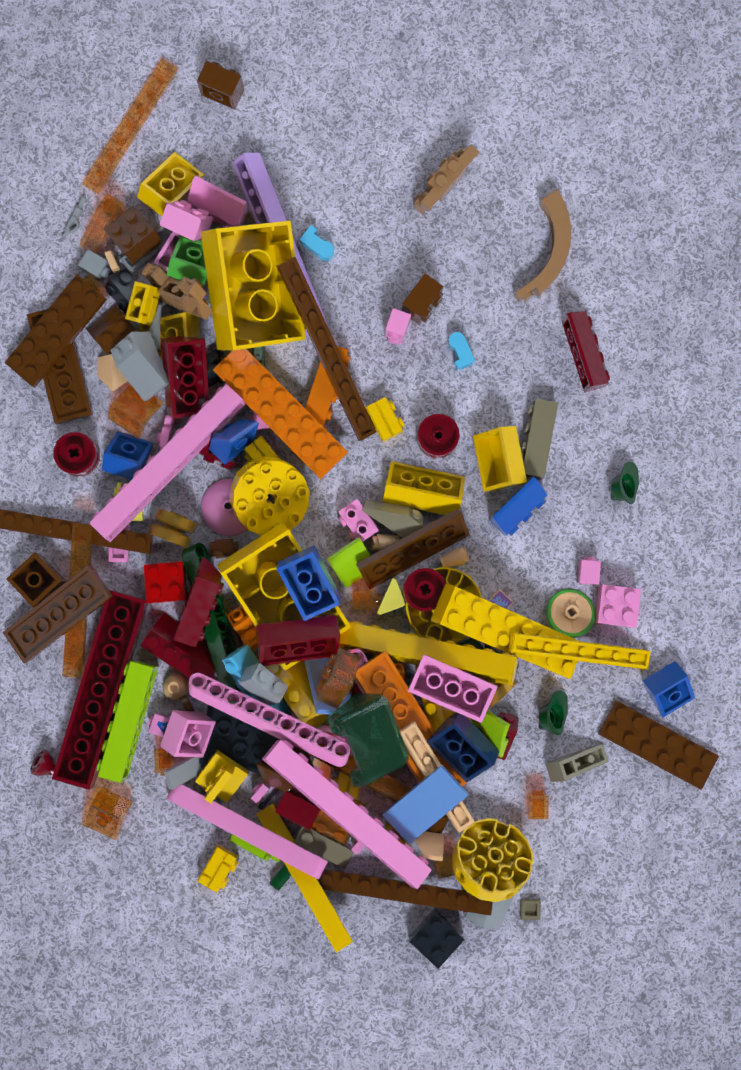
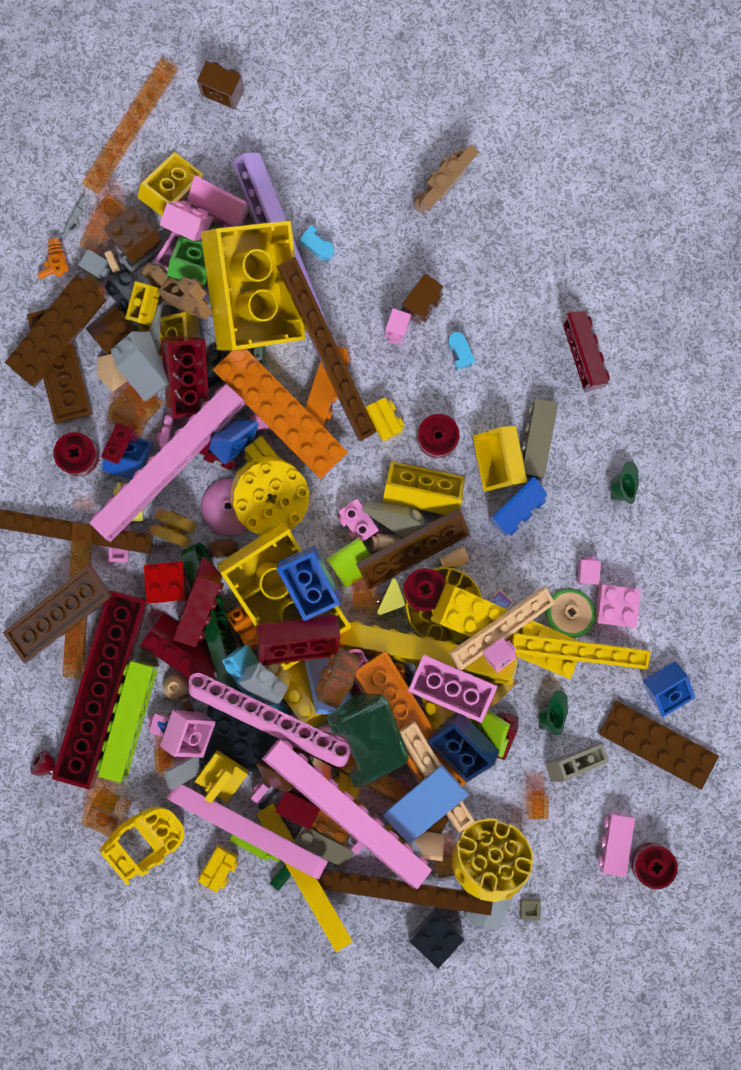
reddish brown brick [6,552,66,607] -> none
medium nougat arch [514,189,571,302] -> none
none -> orange piece [37,238,69,280]
none -> yellow slope [99,807,185,885]
none -> dark red bracket [101,423,138,465]
none -> light nougat tile [449,586,555,670]
none -> bright pink brick [483,638,516,673]
none -> bright pink brick [598,812,635,877]
none -> dark red wheel [630,842,678,889]

